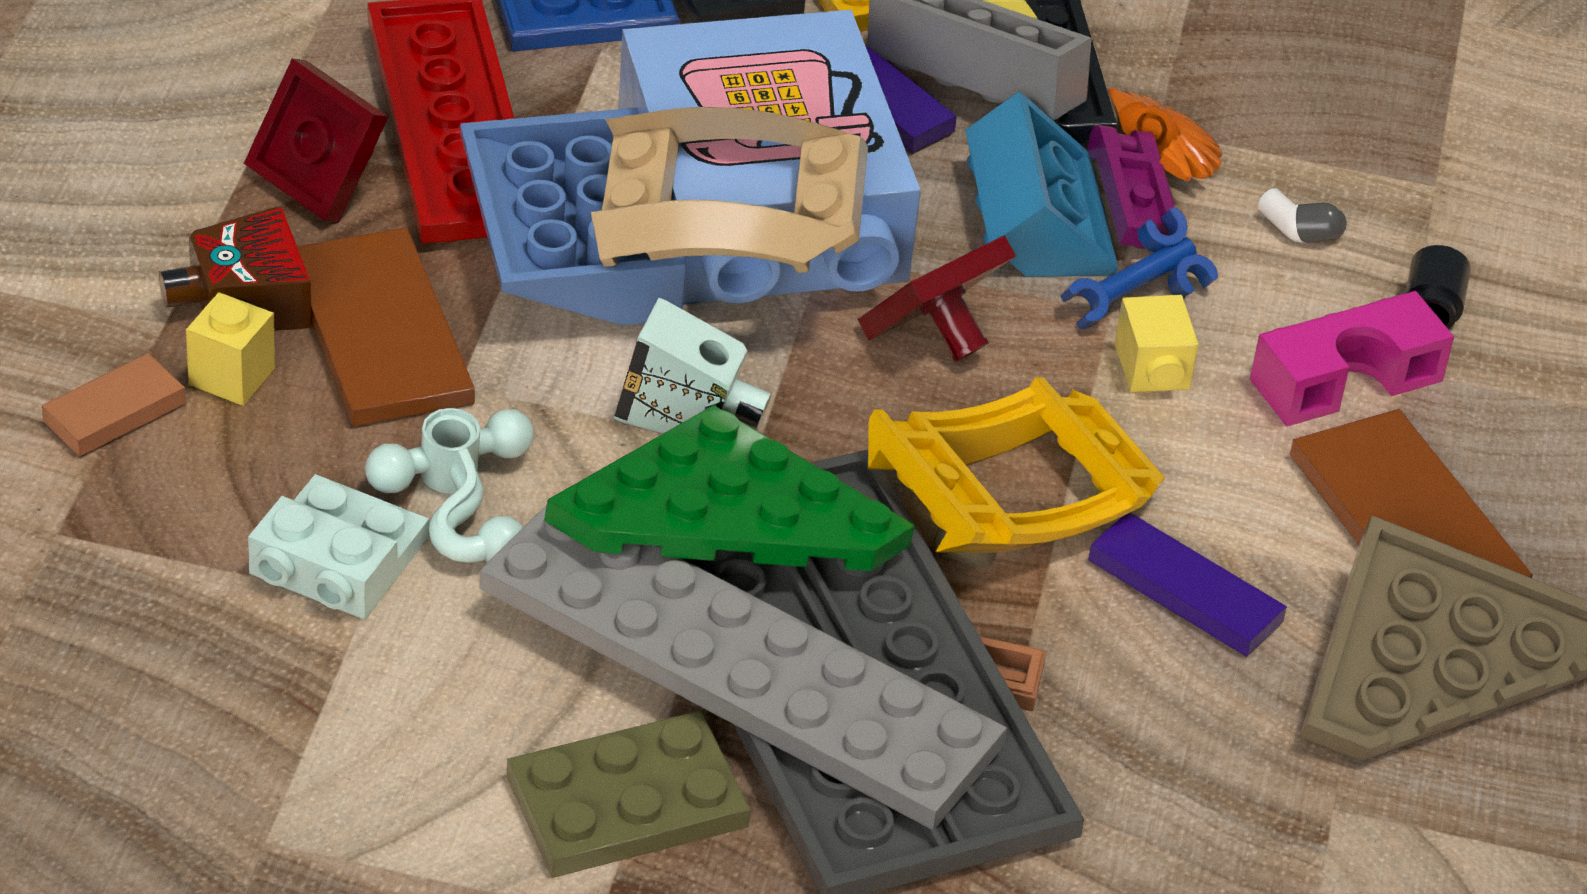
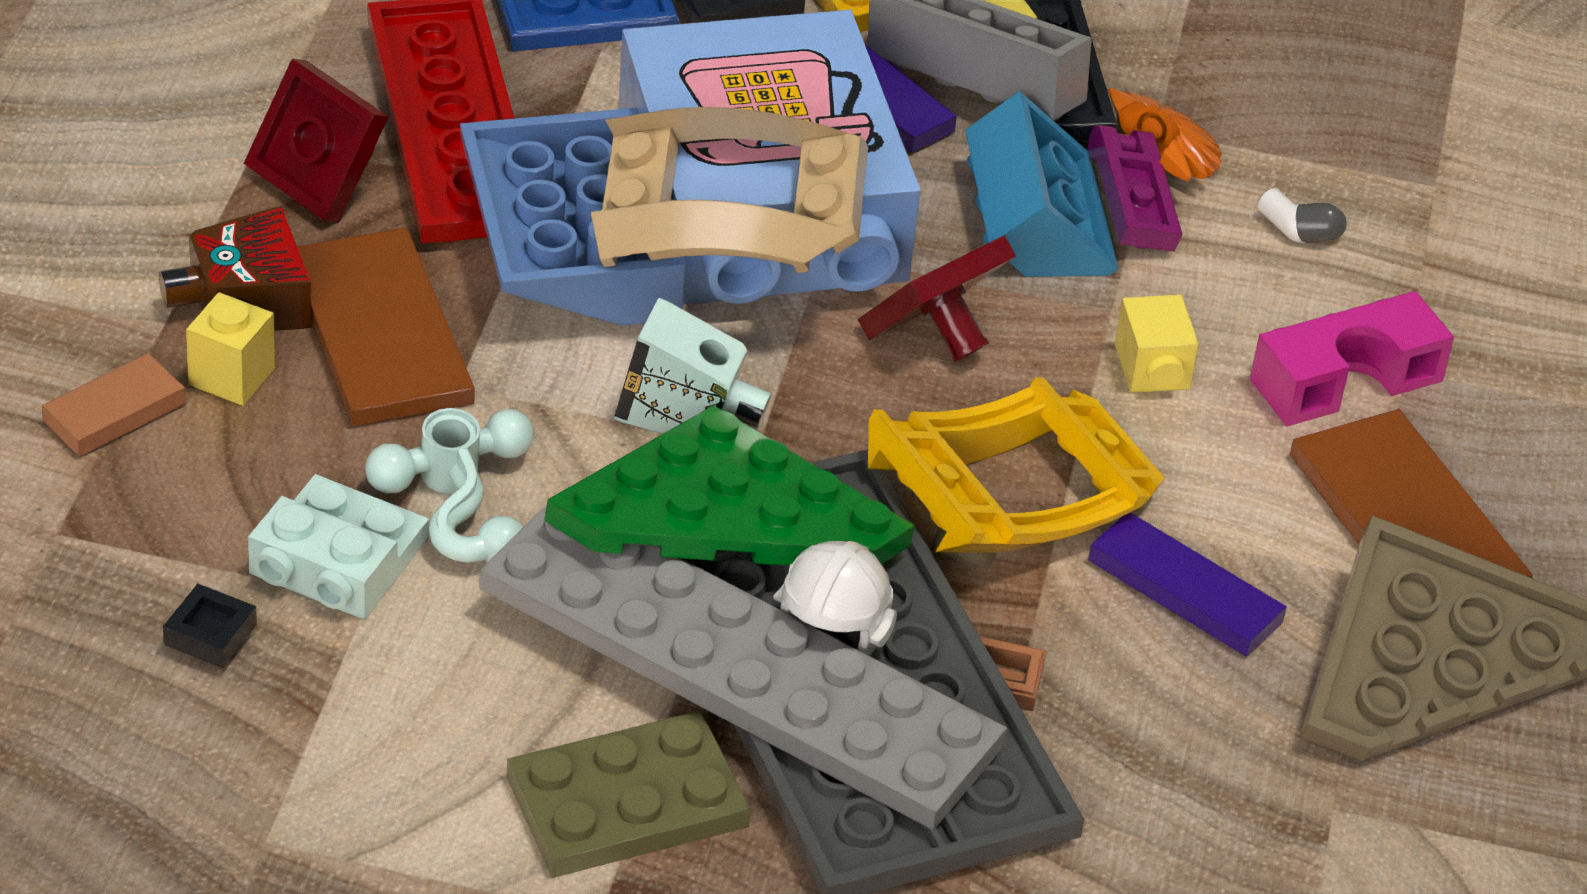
blue bar [1060,207,1218,329] -> none
black brick [1405,245,1471,330] -> none
none -> black plate [163,583,257,668]
none -> white cap [774,541,897,656]

